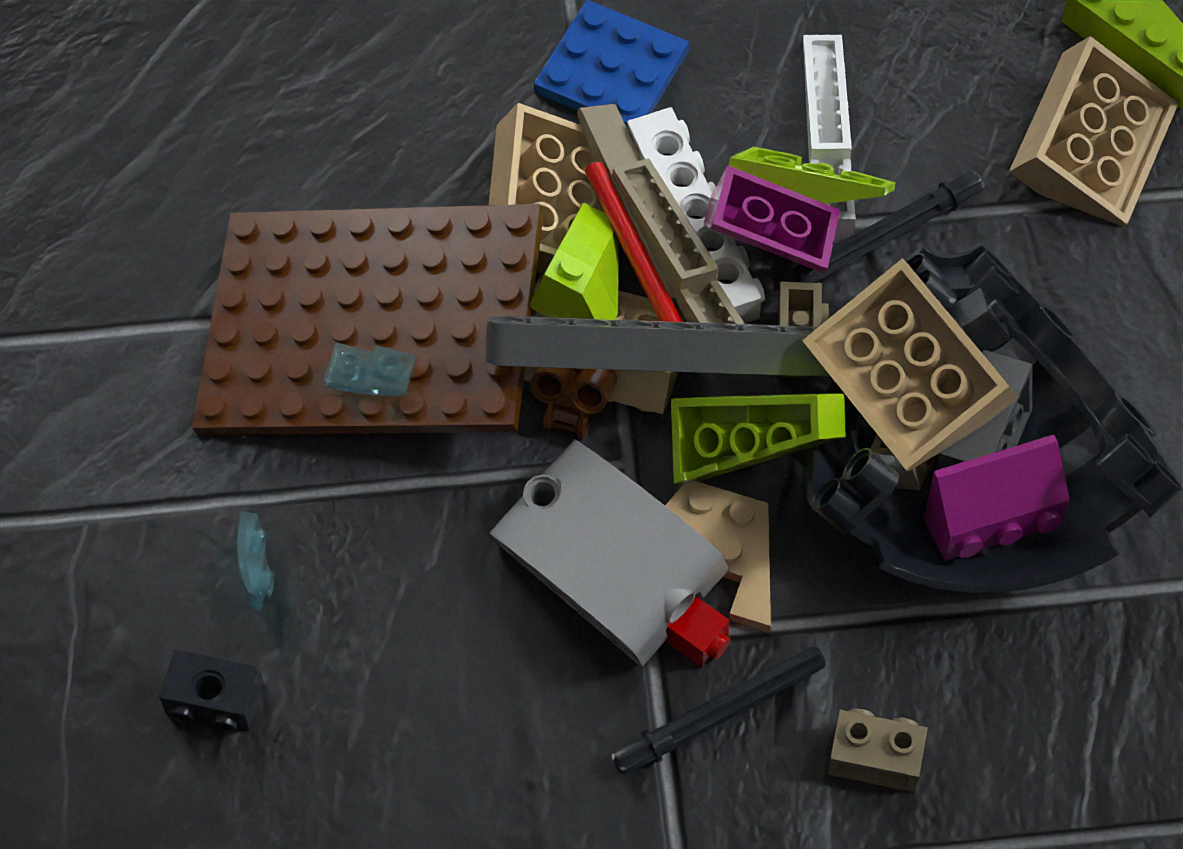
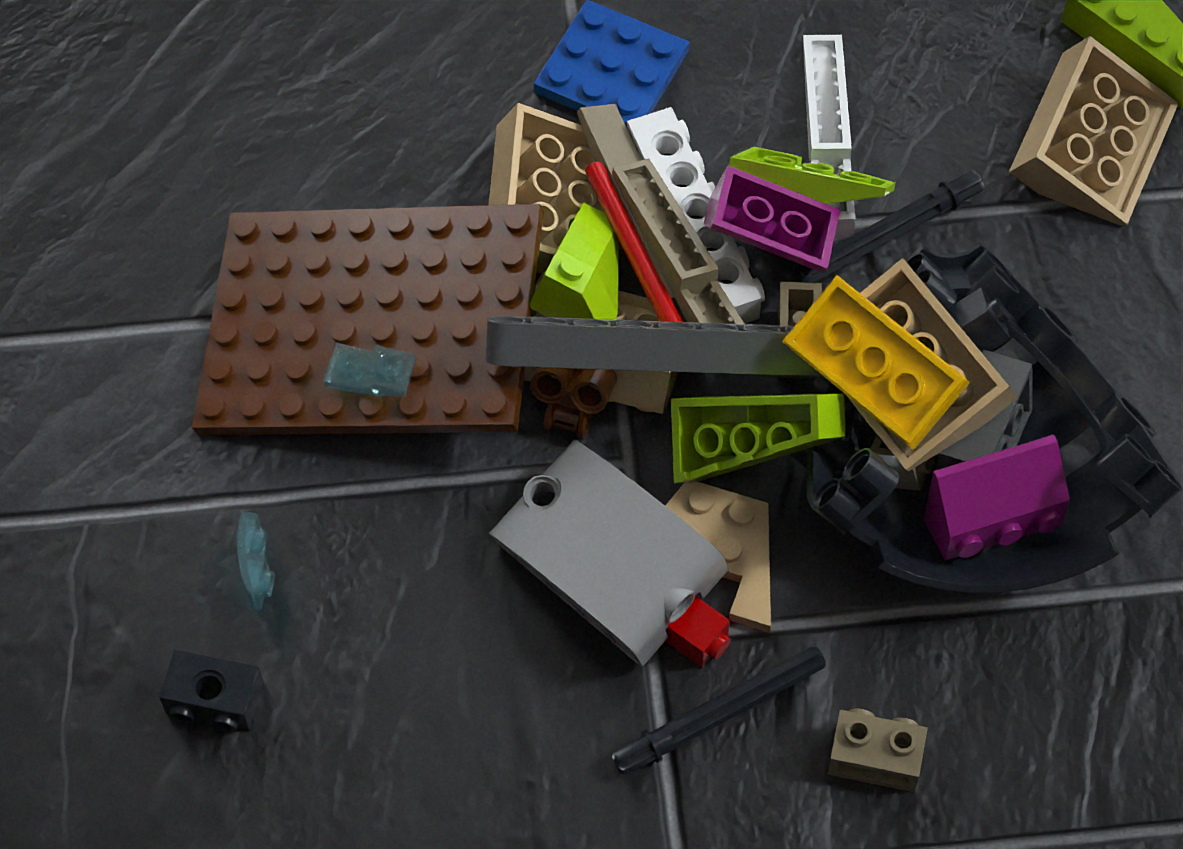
none -> yellow tile [782,275,970,450]

